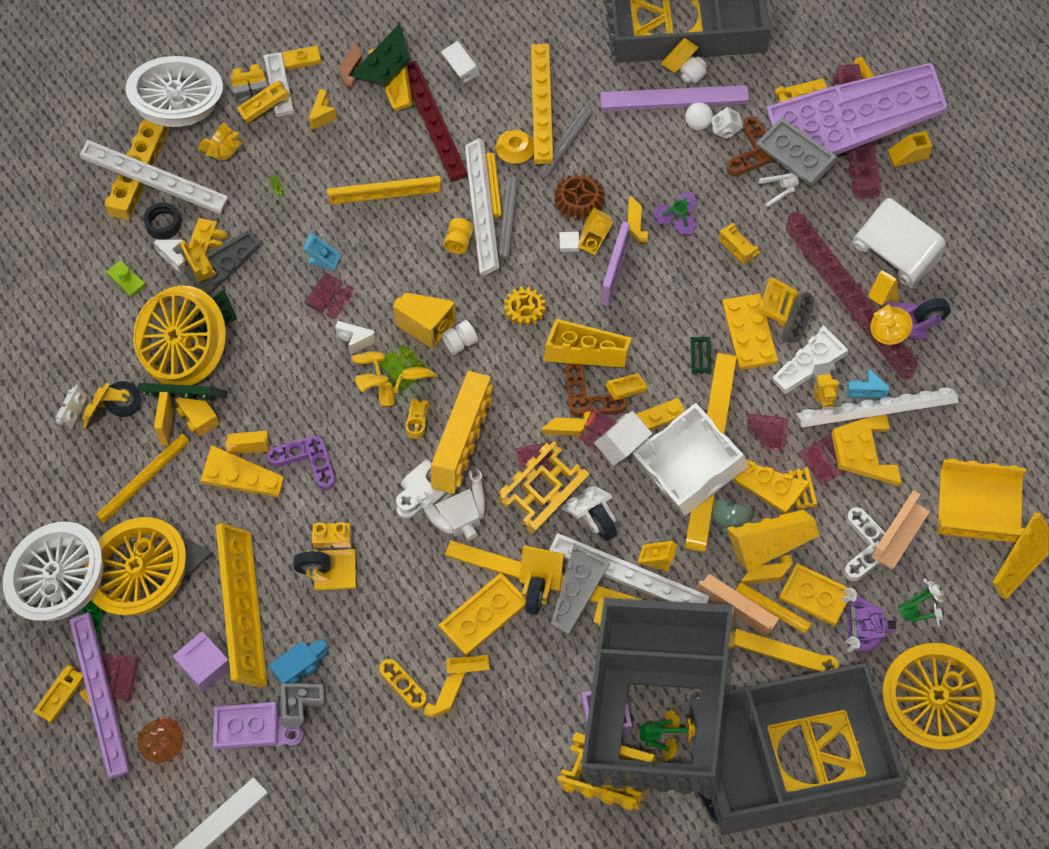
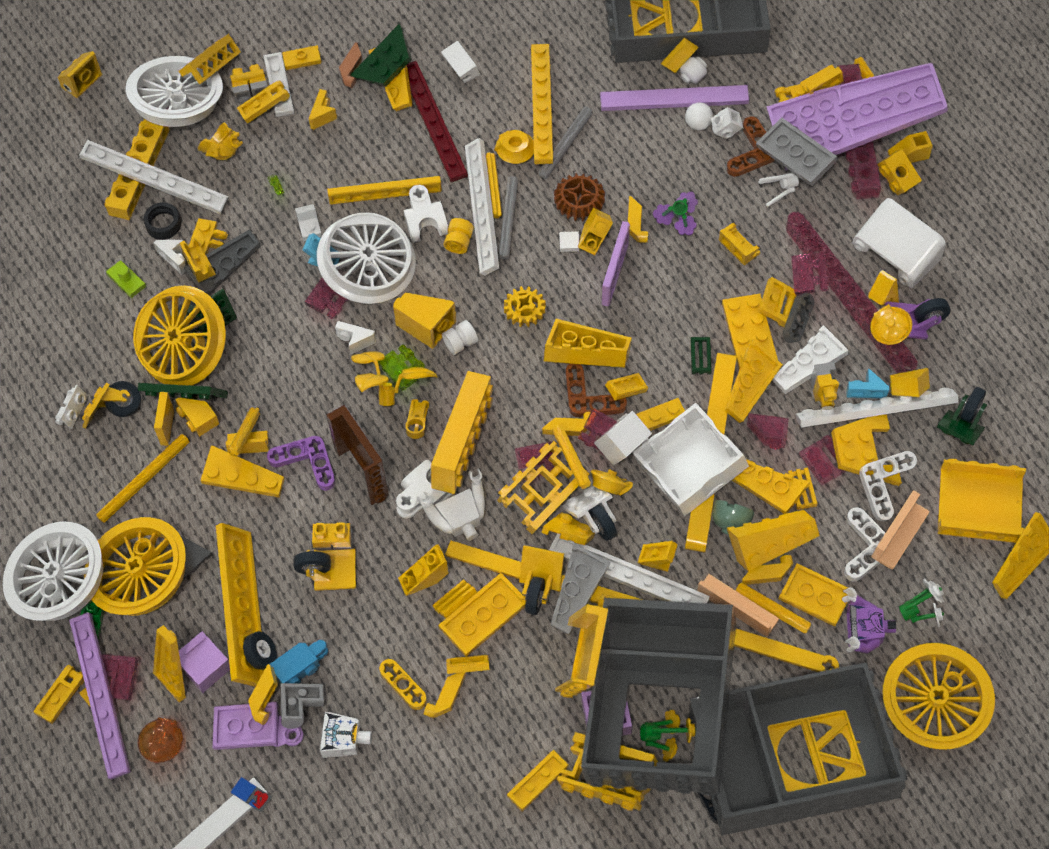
none -> yellow slope [58,51,102,98]
none -> yellow wing [153,625,186,702]
none -> yellow fence [179,34,241,84]
none -> yellow axle [229,407,260,456]
none -> sticker [231,777,272,812]
none -> black bush [243,631,277,670]
none -> yellow piece [248,664,278,725]
none -> white slope [295,204,322,241]
none -> white piece [317,213,416,304]
none -> white torso [320,712,372,758]
none -> reddish brown panel [327,405,389,505]
none -> yellow slope [398,545,448,596]
none -> white piece [403,185,448,243]
none -> yellow tile [432,579,477,619]
none -> yellow plate [507,750,569,812]
none -> yellow wing [541,512,595,546]
none -> yellow axle [552,425,591,489]
none -> yellow panel [555,604,608,698]
none -> yellow piece [590,469,633,496]
none -> yellow wing [725,339,783,423]
none -> clear pink plate [791,252,830,295]
none -> yellow panel [801,65,844,94]
none -> white beam [859,451,917,521]
none -> yellow brick [877,149,922,196]
none -> yellow slope [890,368,930,397]
none -> dark green plate [937,387,987,445]

